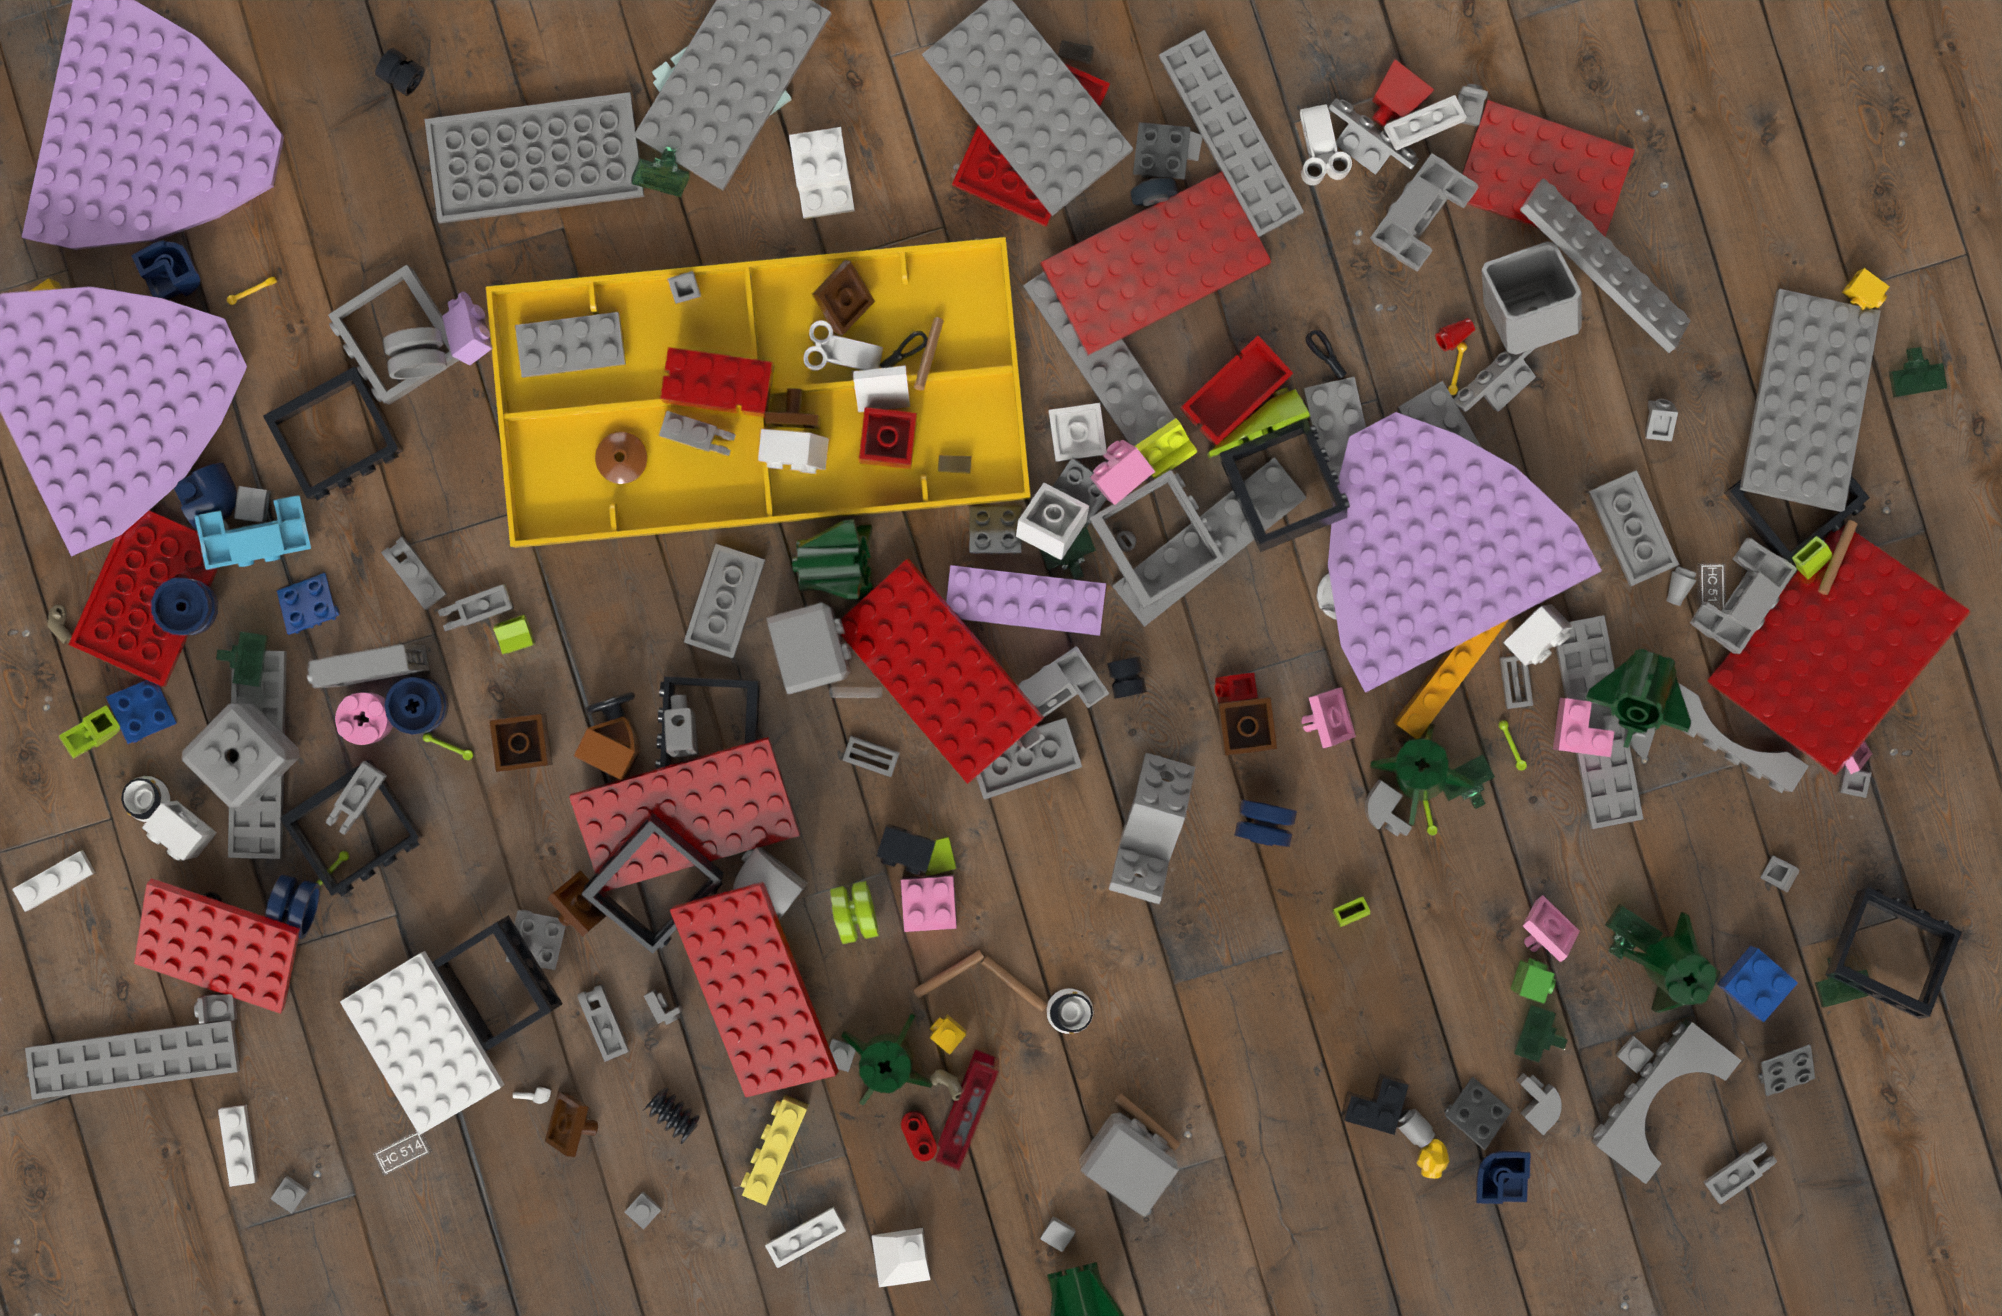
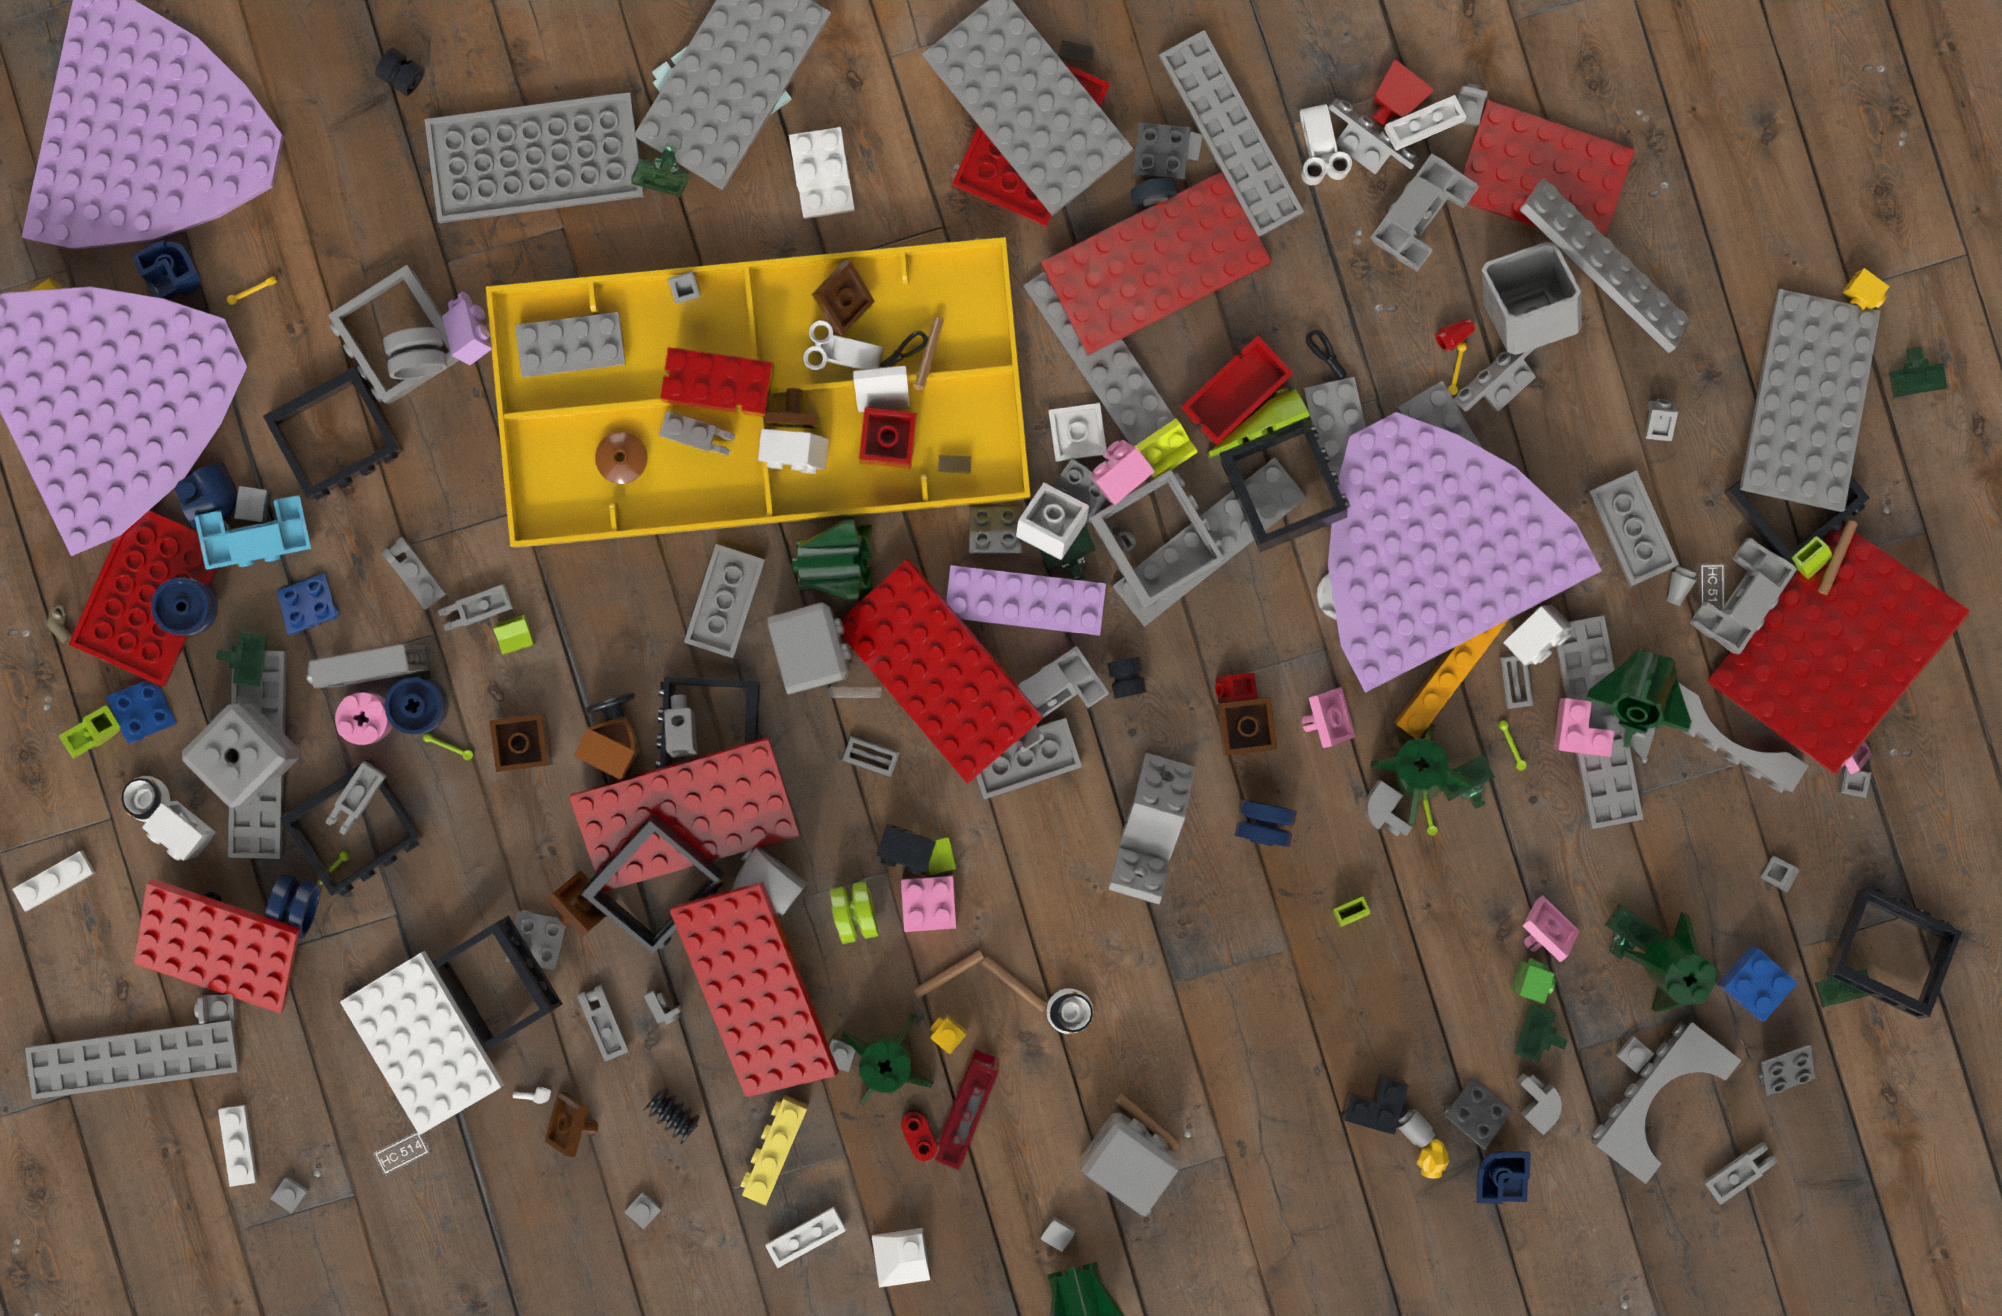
dark tan arm [930,1069,963,1101] -> none

